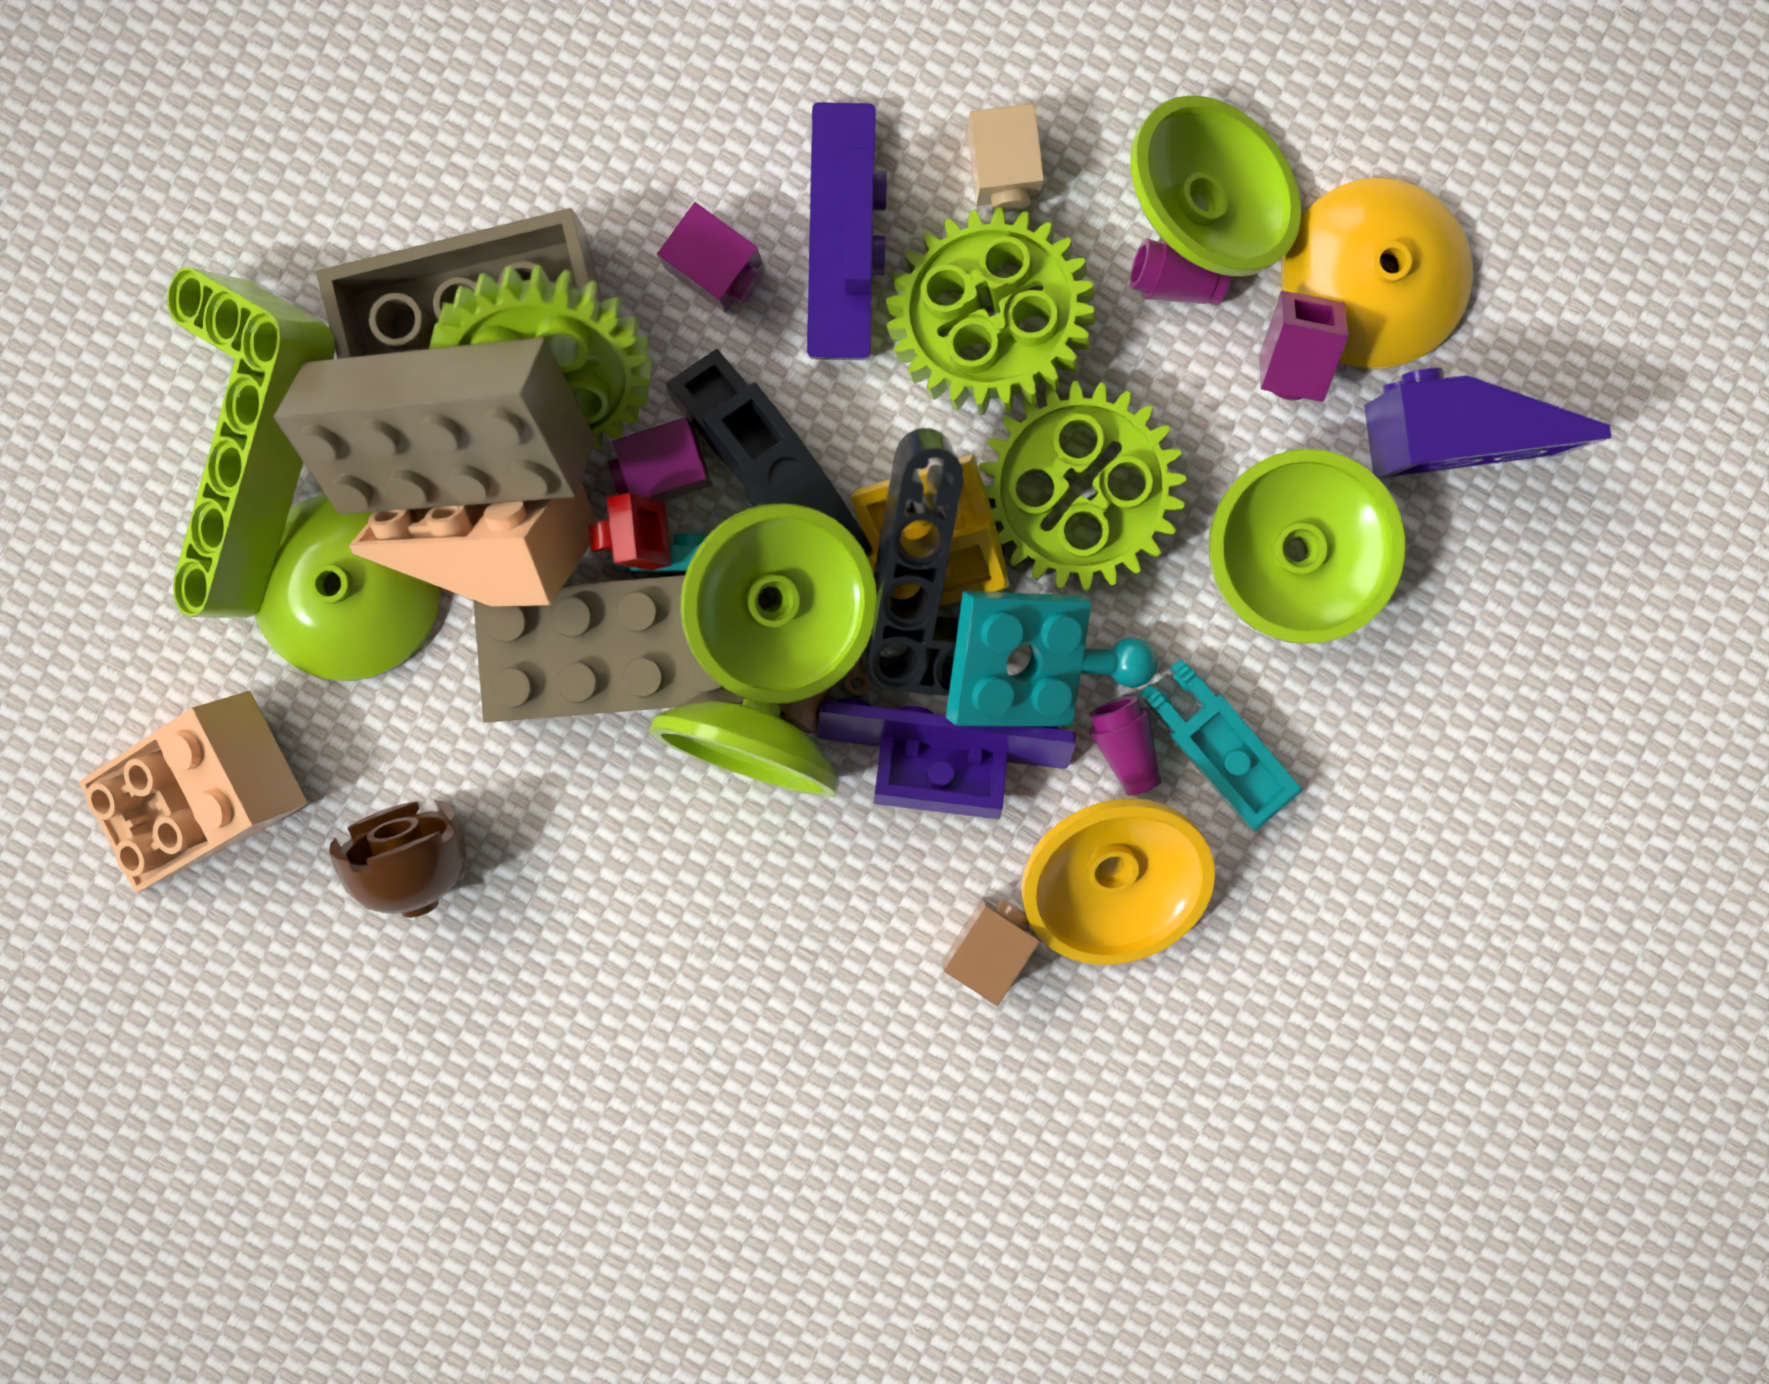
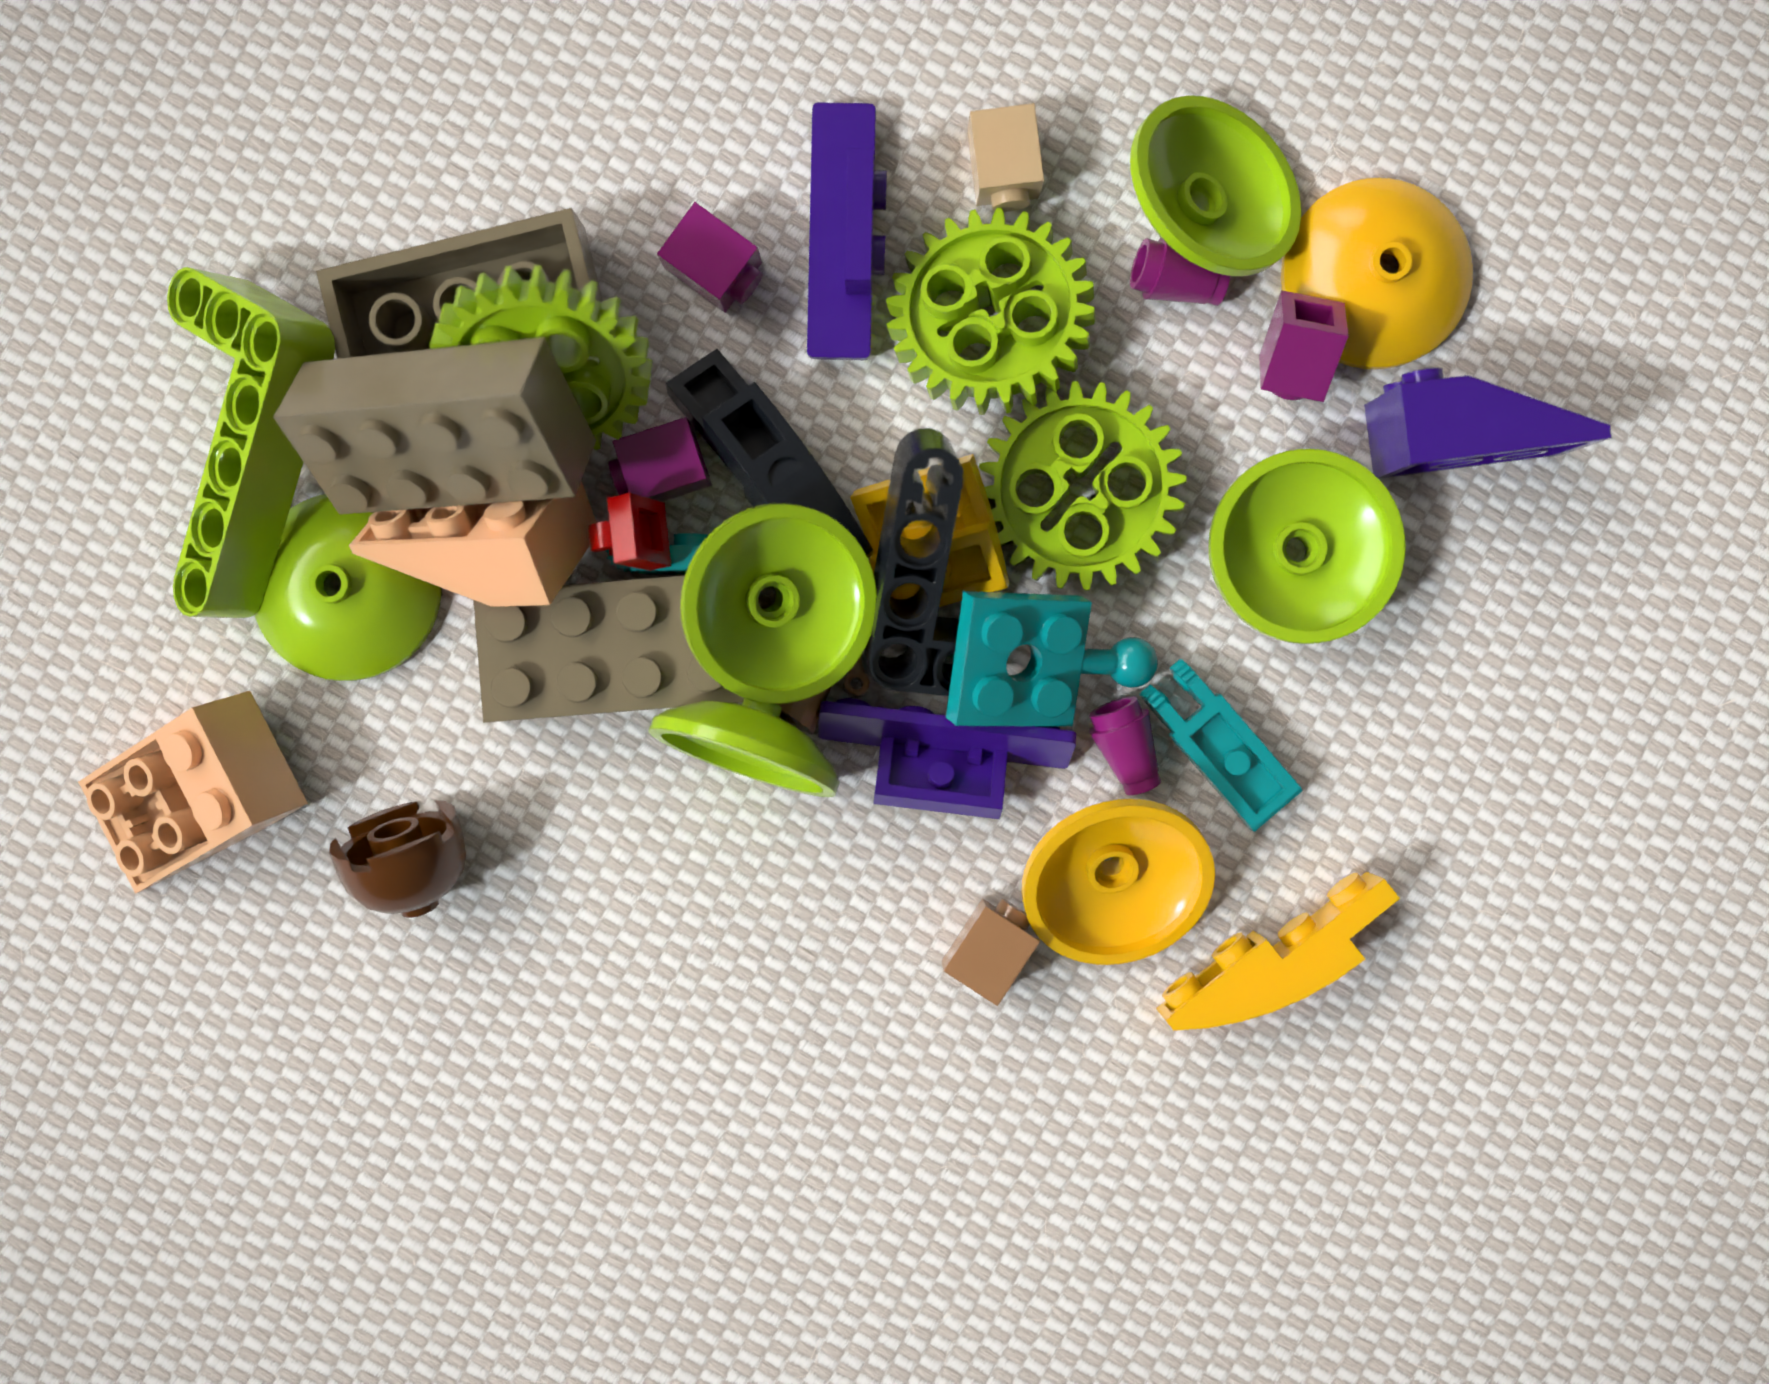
none -> yellow slope [1156,871,1400,1030]

